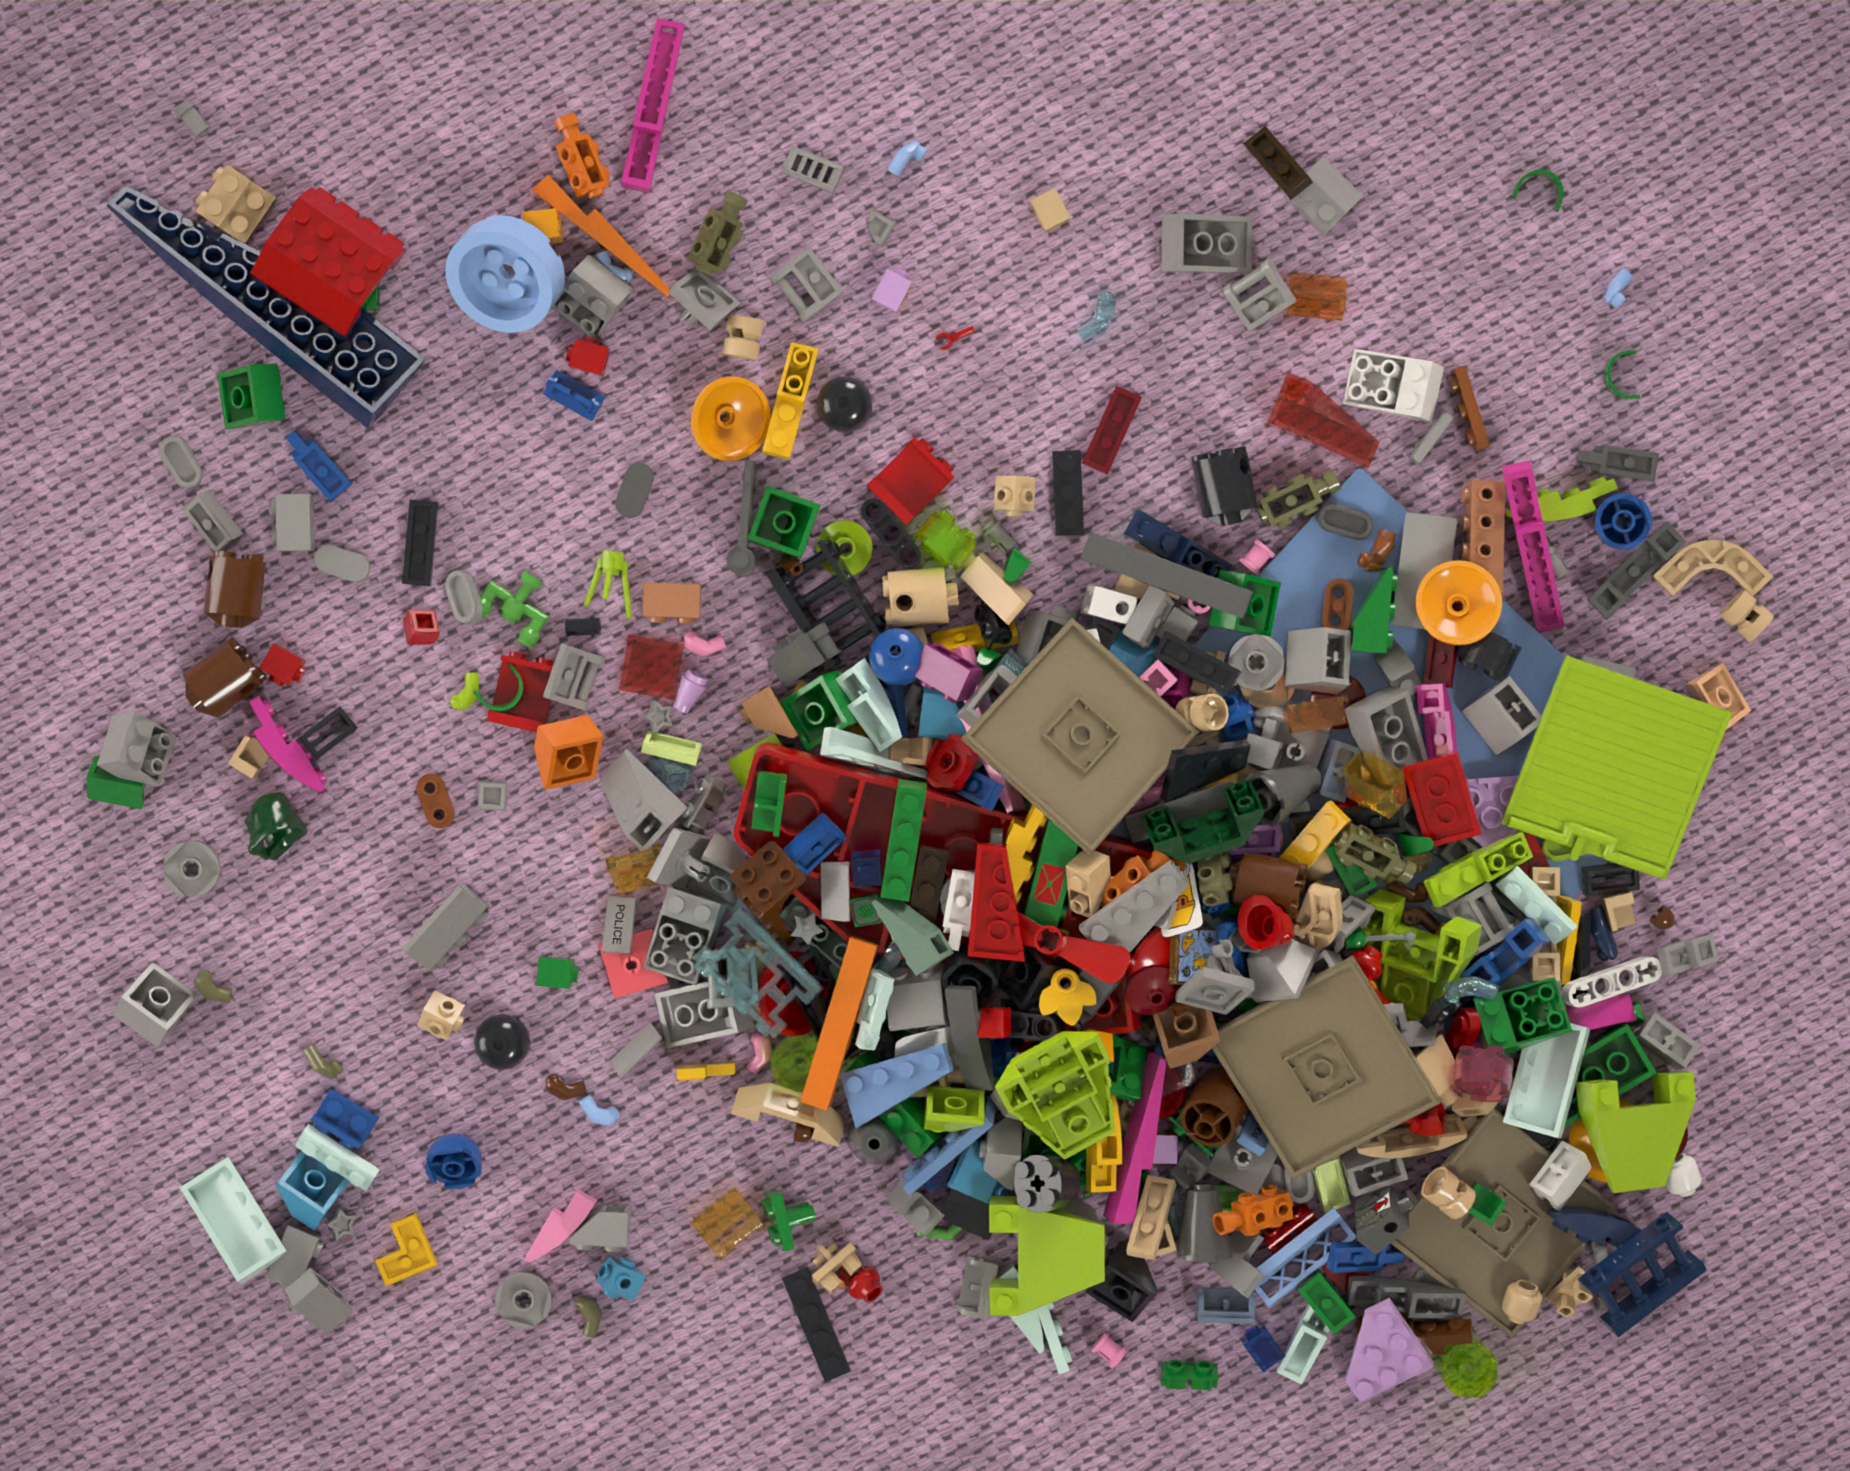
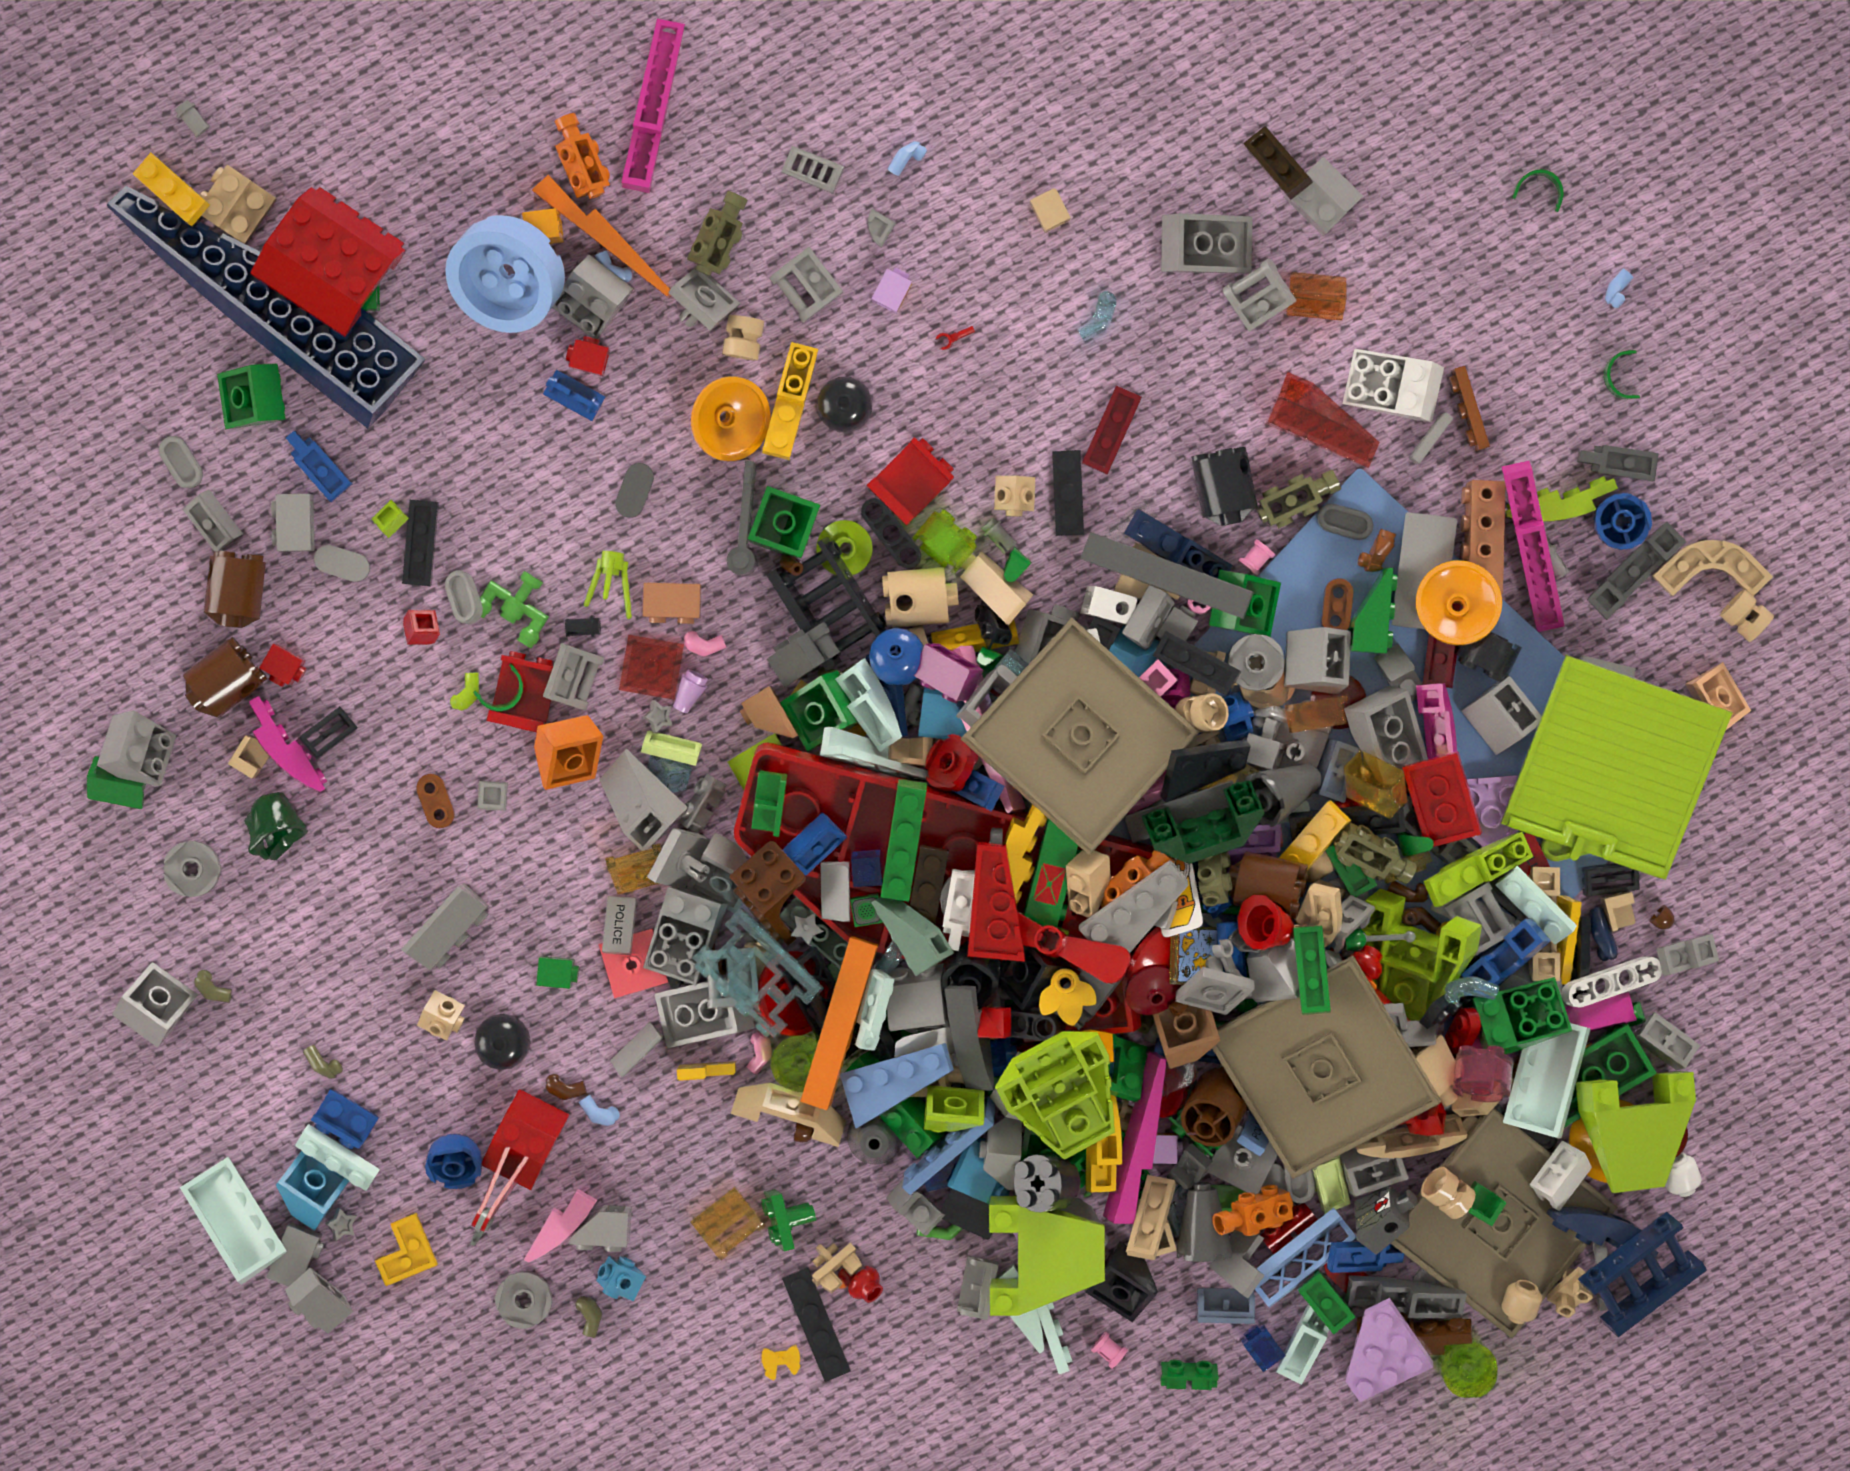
none -> yellow plate [133,152,210,226]
none -> lime tile [371,500,409,538]
none -> red slope [471,1089,570,1246]
none -> yellow piece [762,1345,801,1381]
none -> green plate [1293,925,1331,1015]

